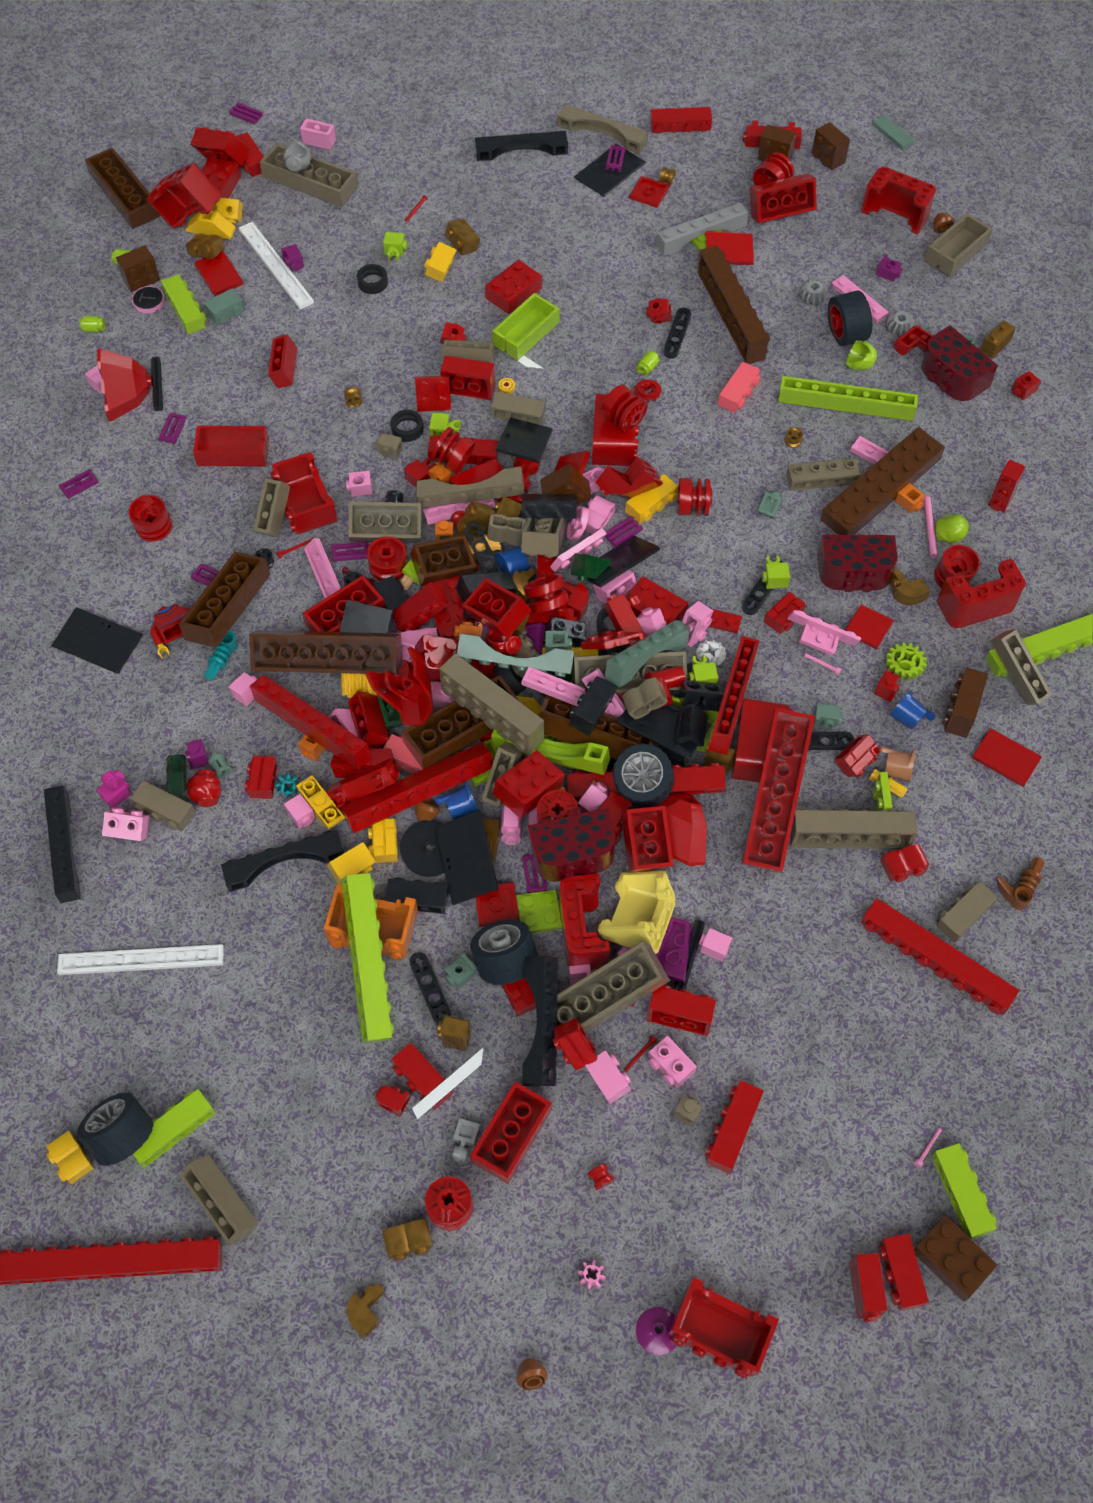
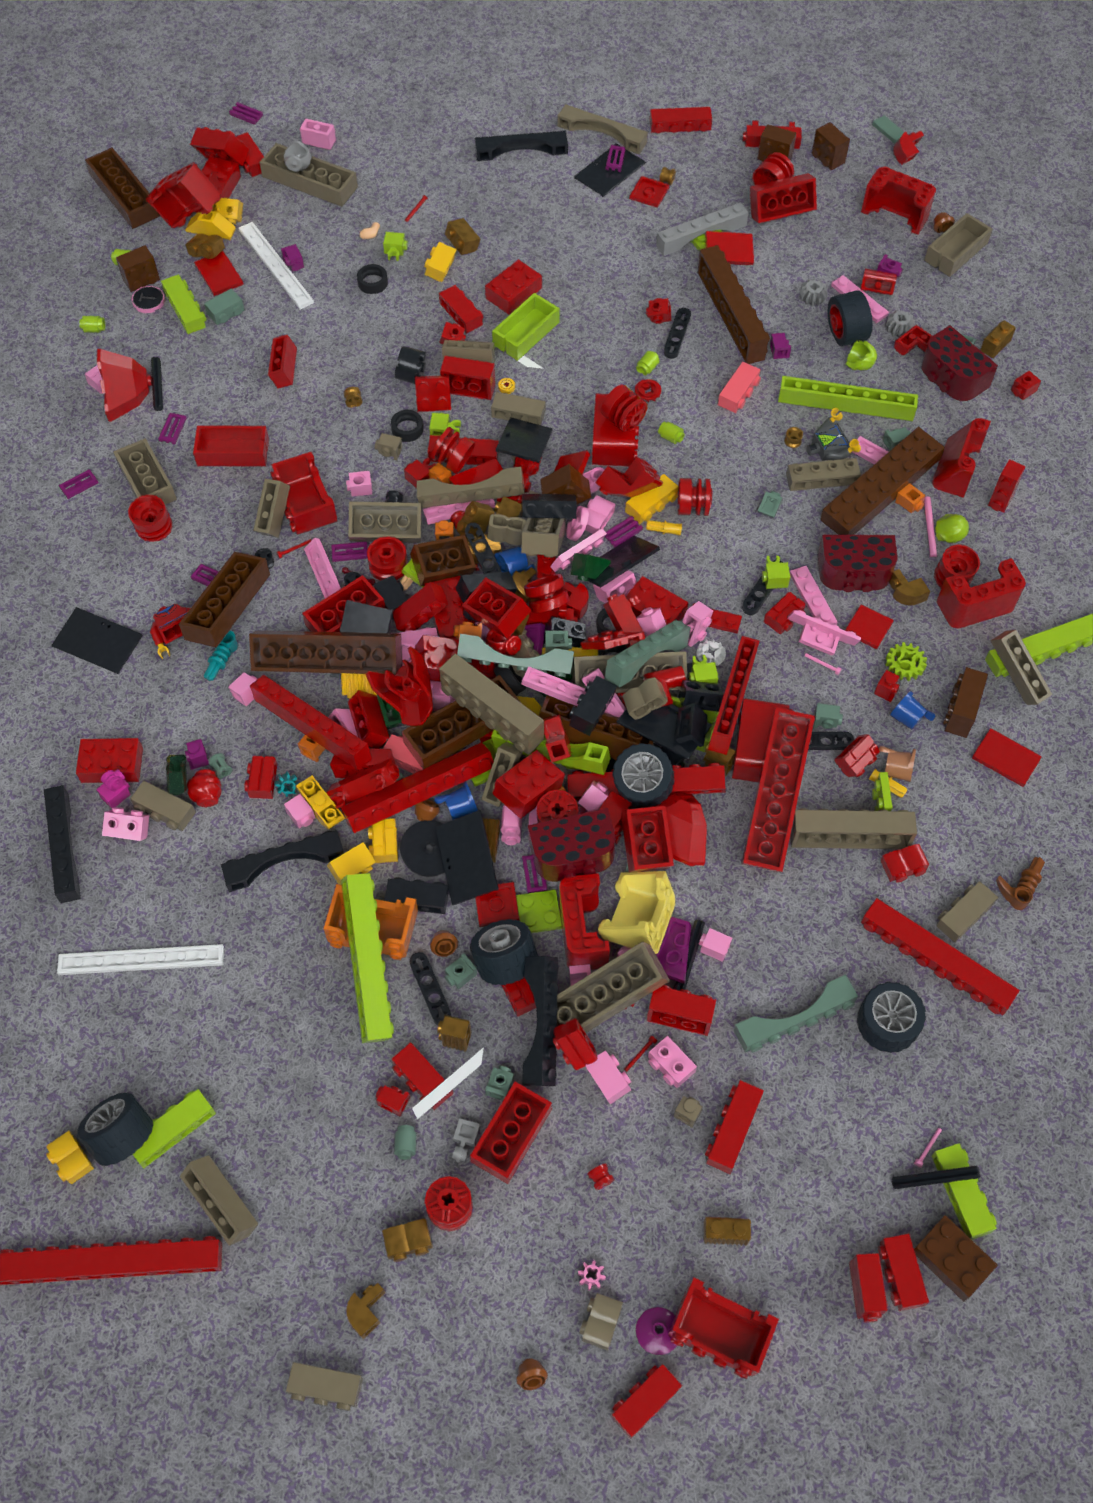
none -> red brick [76,738,143,783]
none -> dark tan brick [113,438,177,505]
none -> dark tan brick [286,1362,363,1411]
none -> light nougat arm [360,222,380,239]
none -> sand green brick [394,1125,417,1160]
none -> black brick [395,346,426,384]
none -> dark orange cone [430,930,458,957]
none -> red brick [439,285,483,334]
none -> sand green brick [485,1066,514,1101]
none -> red brick [543,714,571,762]
none -> dark tan brick [579,1293,623,1351]
none -> red brick [611,1364,682,1439]
none -> yellow axle [646,520,682,535]
none -> lime brick [658,422,685,444]
none -> pearl gold brick [704,1217,751,1246]
none -> sand green arch [733,975,858,1053]
none -> magenta brick [770,333,791,359]
none -> bright pink plate [790,566,838,625]
none -> dark grey torso [806,408,861,461]
none -> black wheel [857,982,926,1053]
none -> red brick [860,269,897,295]
none -> sand green brick [883,427,911,451]
none -> black axle [892,1166,980,1189]
none -> red brick [894,130,924,165]
none -> red windscreen [932,418,991,498]

